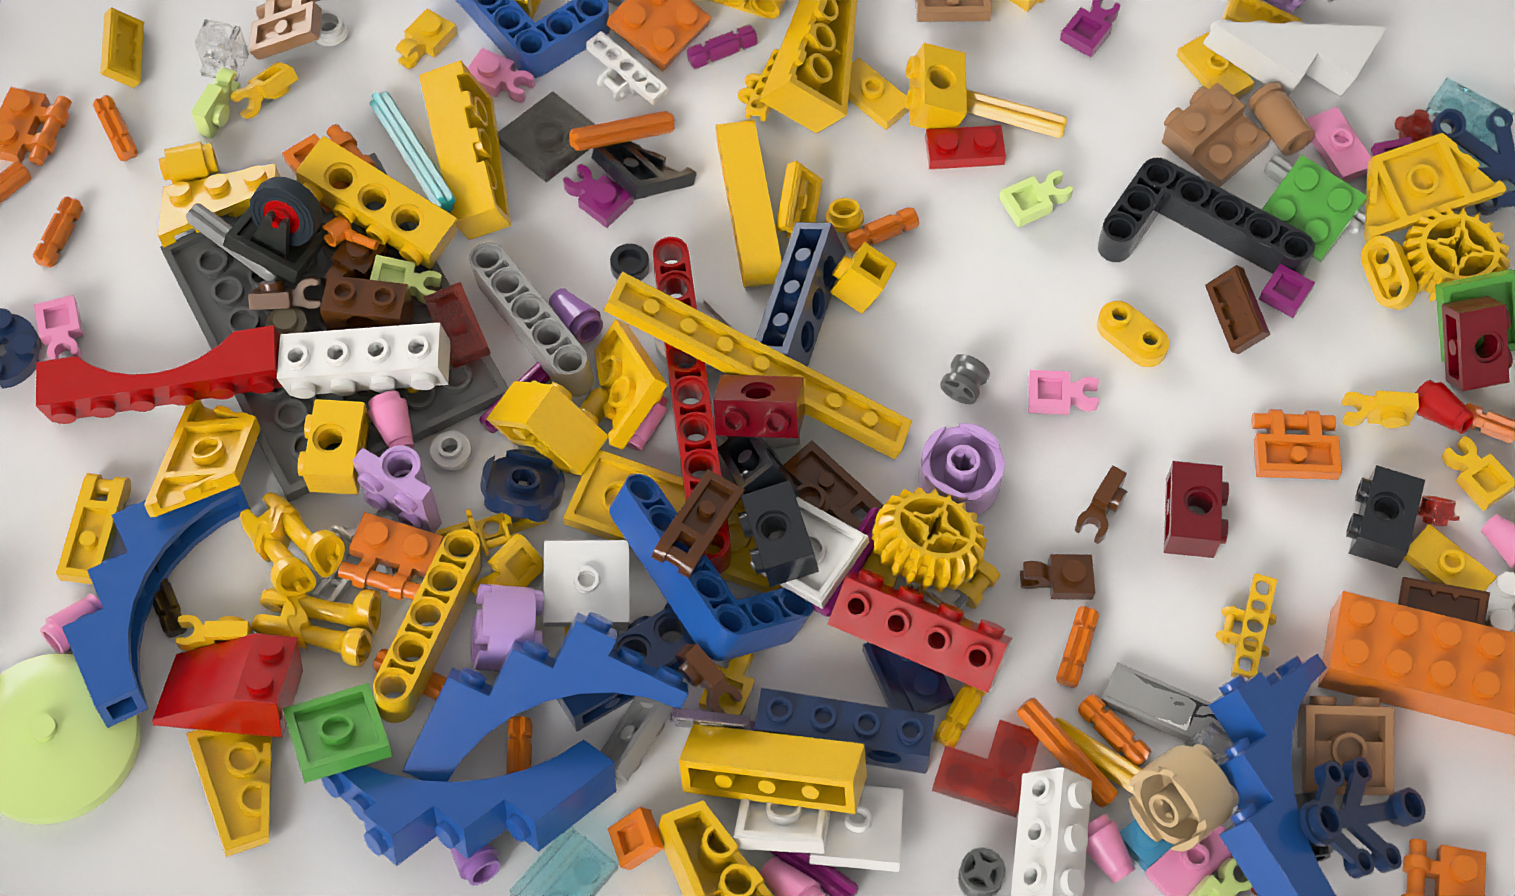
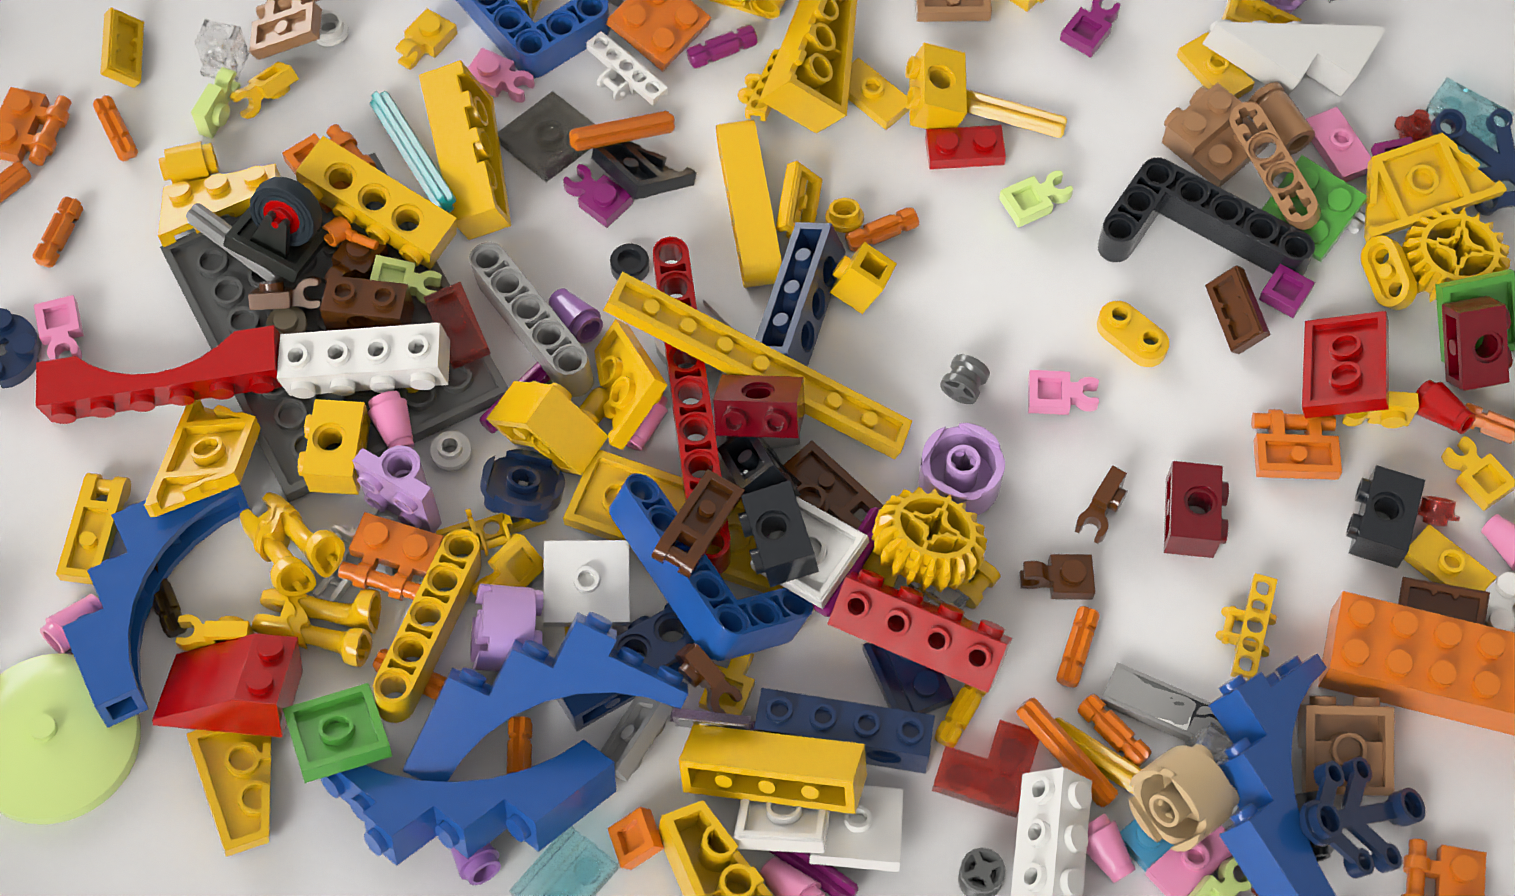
none -> medium nougat beam [1229,102,1321,230]
none -> red plate [1302,311,1389,418]

